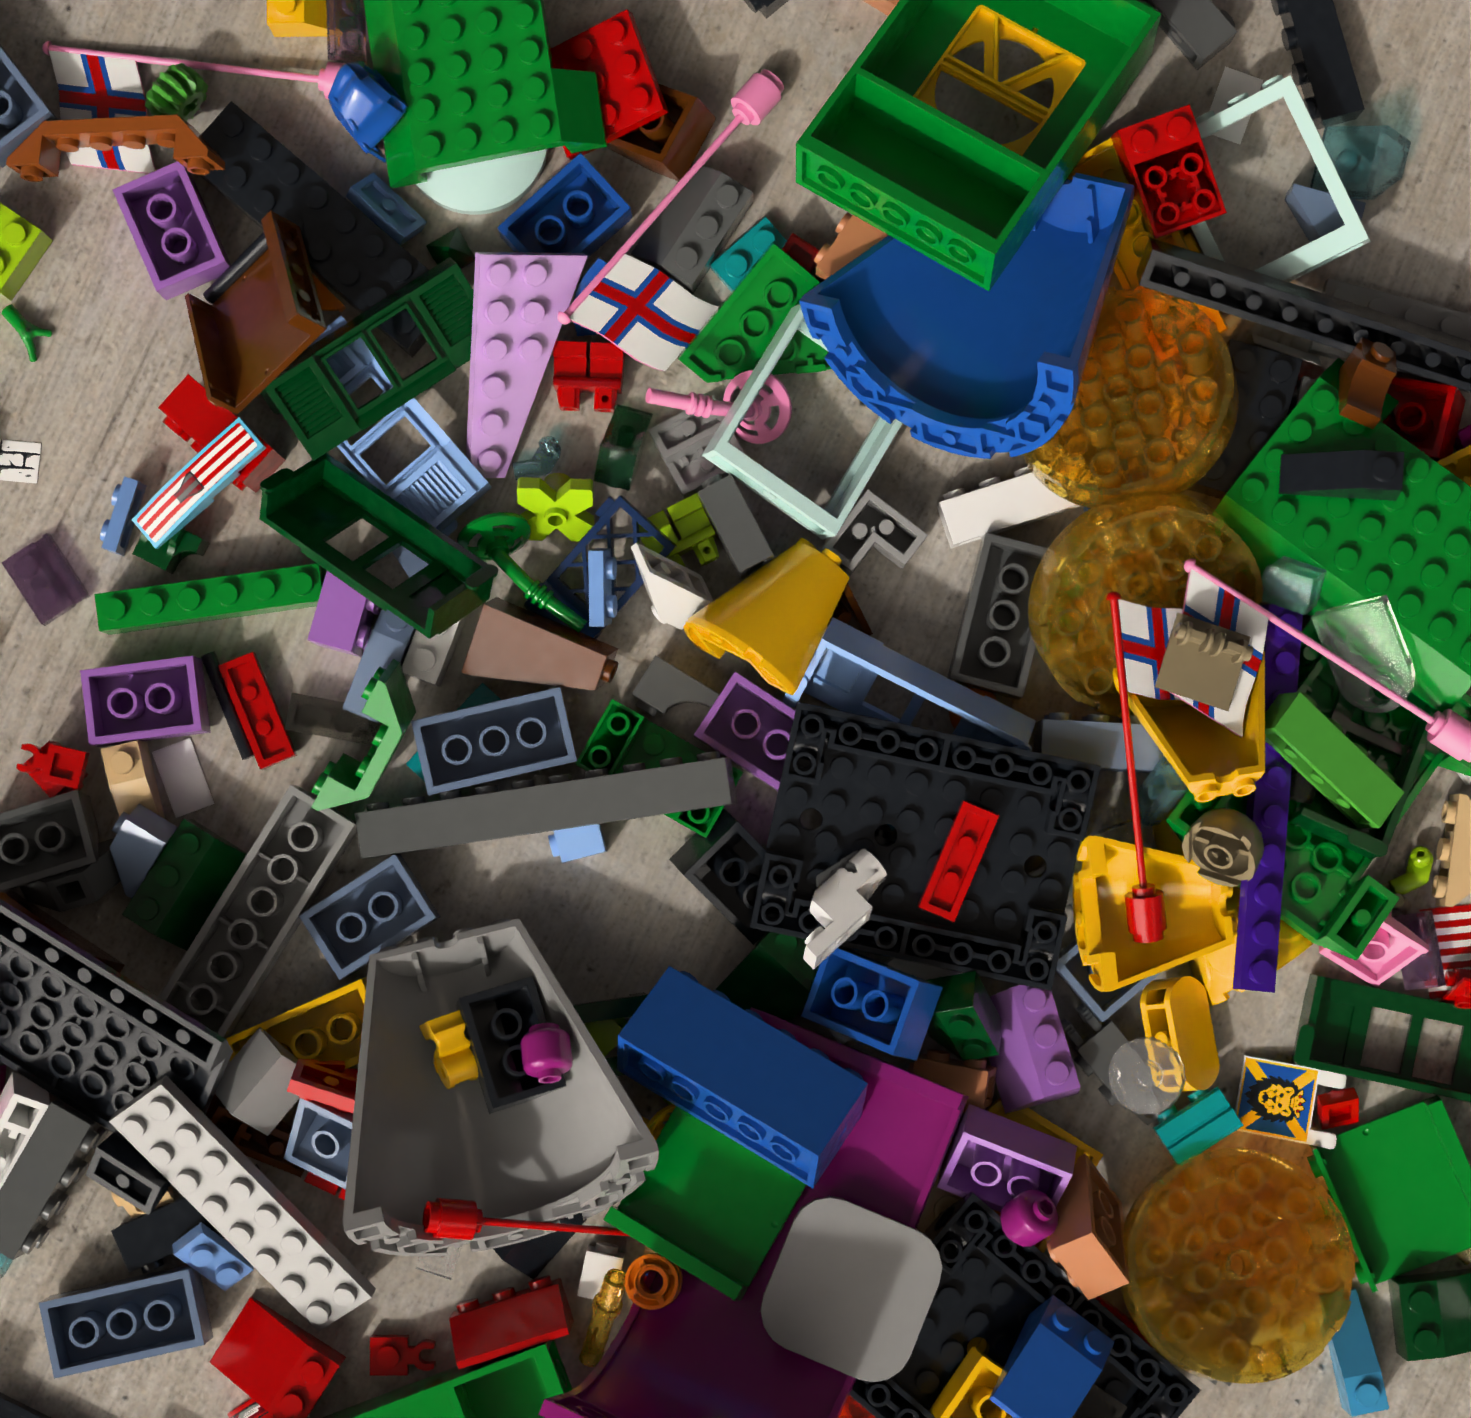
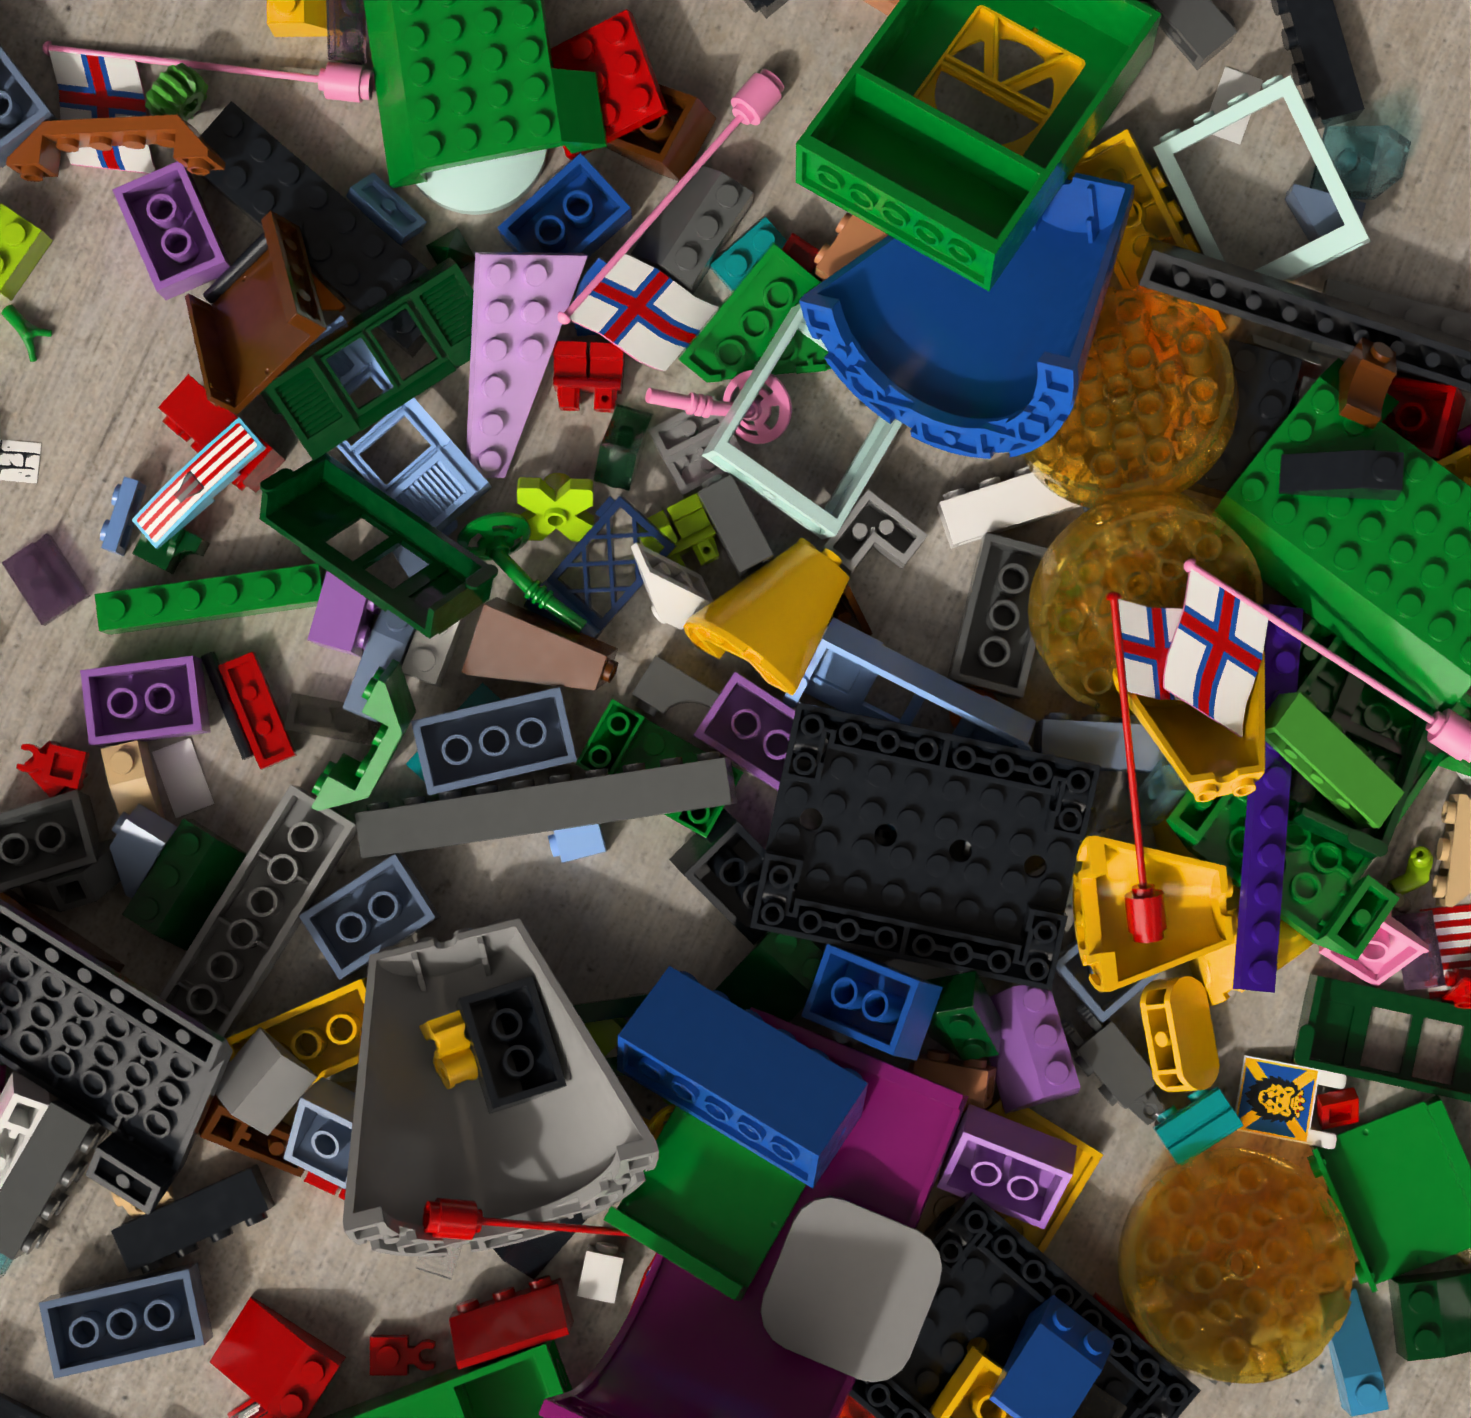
plate [109,1076,376,1332] -> none
medium blue plate [172,1222,254,1291] -> none
red wing [287,1058,358,1113] -> none
blue piece [328,61,408,163] -> none
clear light blue arm [513,436,561,480] -> none
magenta head [521,1023,573,1084] -> none
clear yellow pin [579,1269,626,1367] -> none
medium blue plate [588,548,618,627] -> none
orange wheel [625,1253,683,1310] -> none
white plate [803,849,887,969] -> none
red plate [918,800,999,922] -> none
magenta head [1000,1189,1058,1247] -> none
nougat slope [1047,1153,1130,1300] -> none
clear tile [1108,1037,1186,1114] -> none
red slope [1111,104,1227,239] -> none
dark tan hinge [1155,613,1253,711] -> none
dark tan cylinder [1182,808,1264,887] -> none
clear light blue brick [1261,556,1327,615] -> none
clear tile [1311,595,1415,713] -> none

